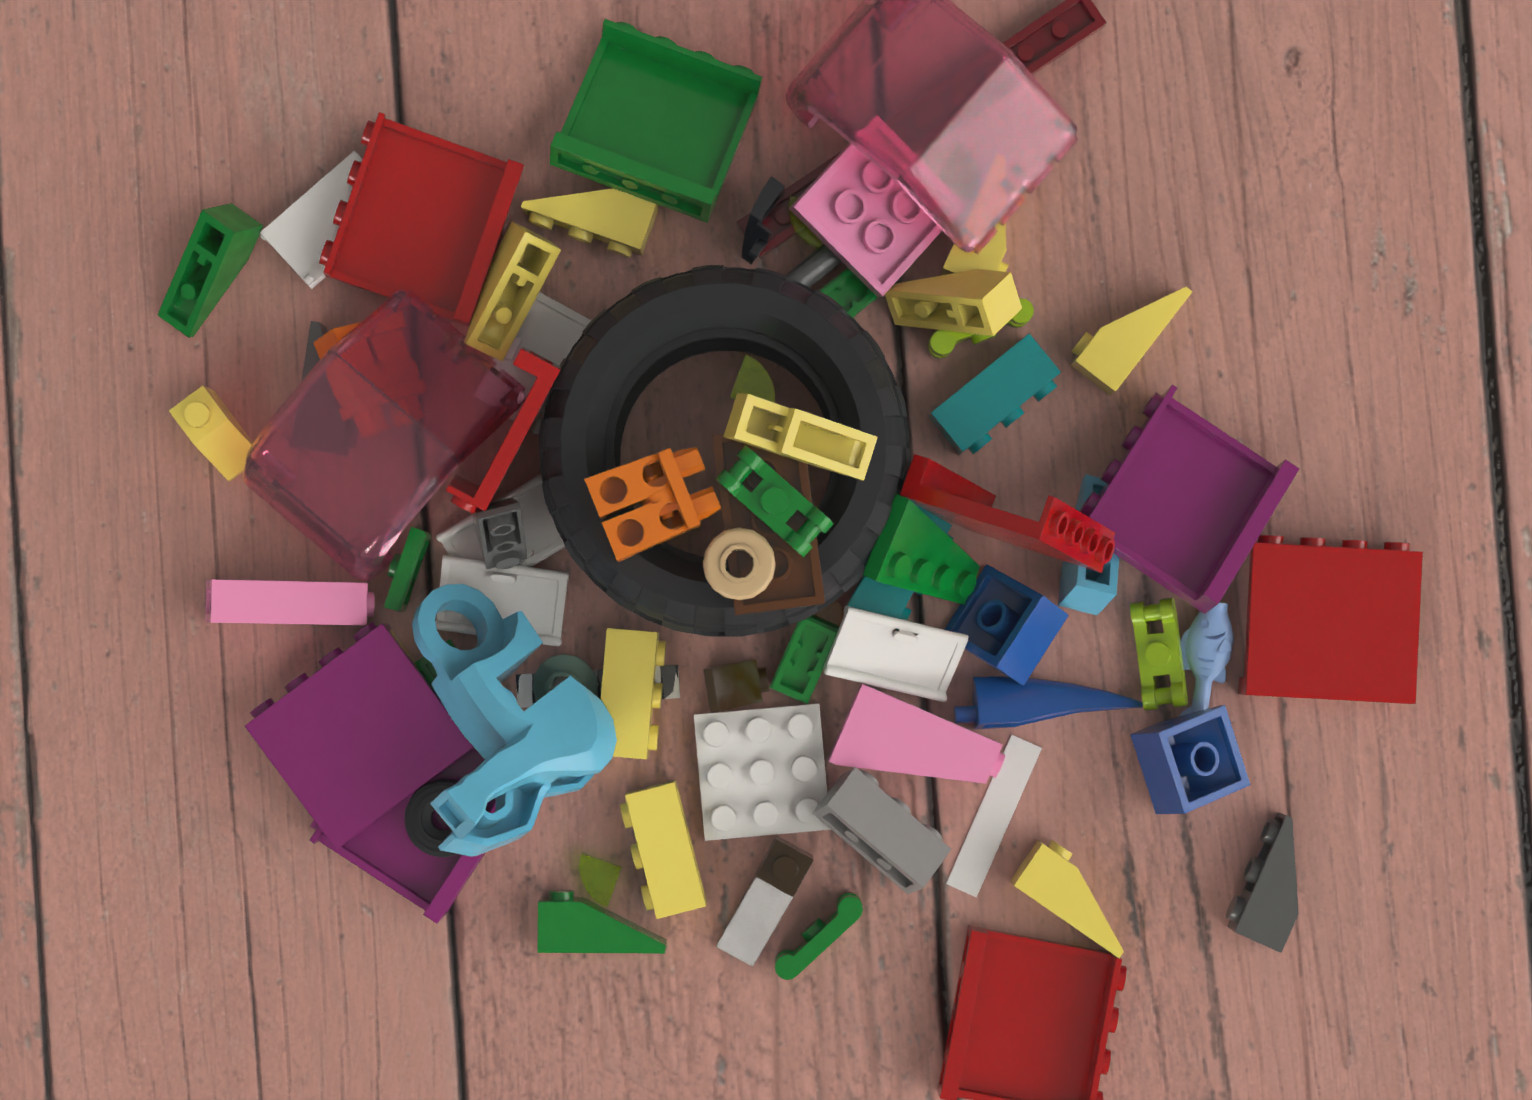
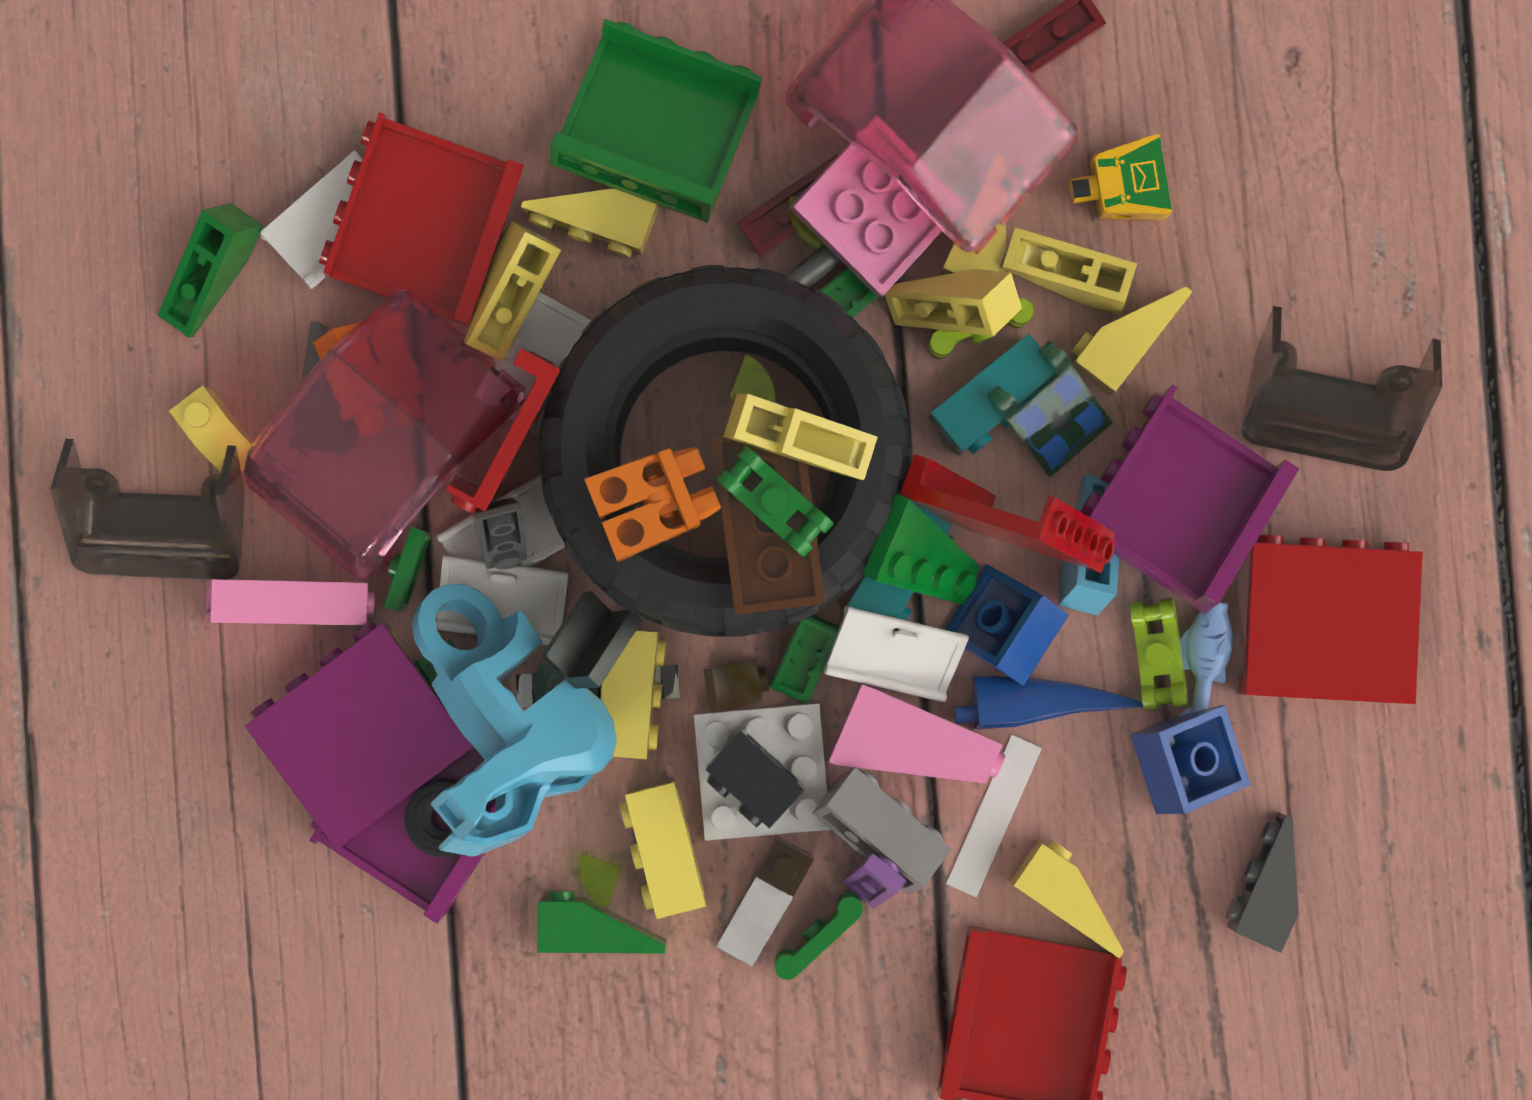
tan piece [703,527,776,600] -> none
black slope [741,176,785,265] -> none
none -> clear smoke windscreen [50,438,245,580]
none -> pearl dark grey panel [542,591,643,689]
none -> black brick [705,727,805,829]
none -> medium lavender plate [841,853,906,909]
none -> clear green flag [988,341,1113,477]
none -> light yellow slope [1002,227,1137,316]
none -> torso [1069,134,1172,220]
none -> clear smoke windscreen [1242,306,1443,471]

